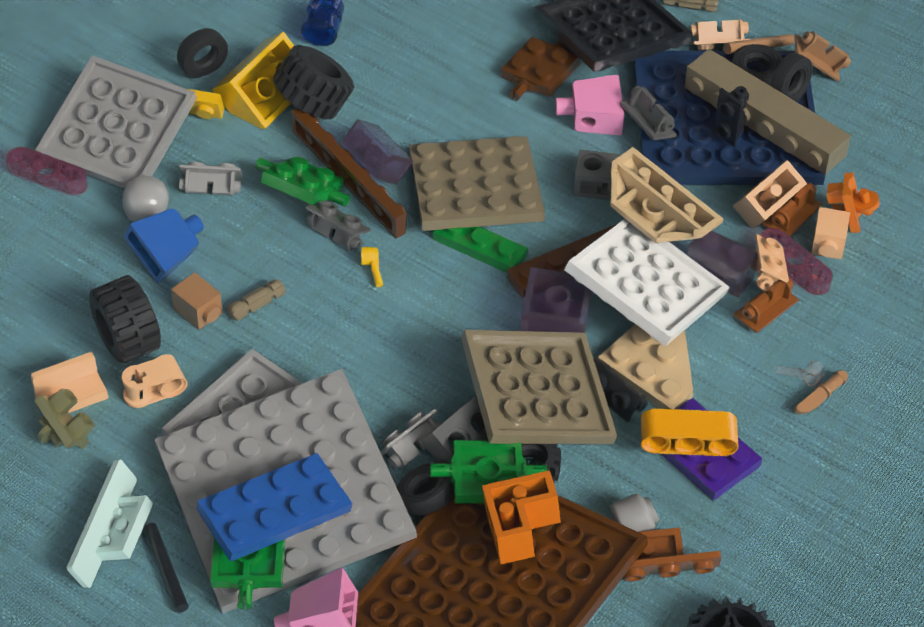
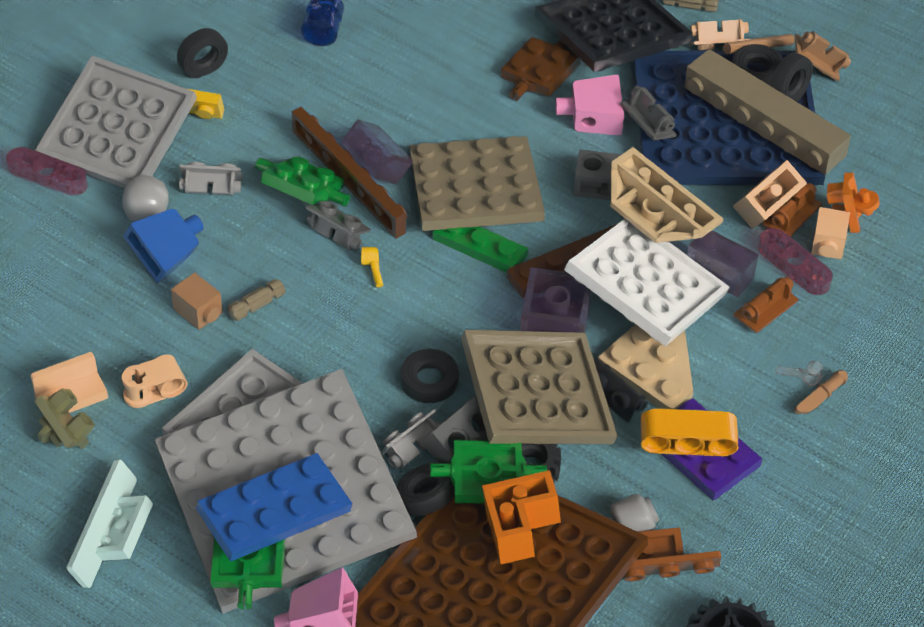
black tyre [90,275,161,364] -> none
black bar [143,523,189,613] -> none
yellow slope [212,31,294,130] -> none
black tyre [273,45,355,120] -> none
black hinge [714,86,749,148] -> none
light nougat hinge [752,234,789,291] -> none
none -> black tyre [401,349,459,403]

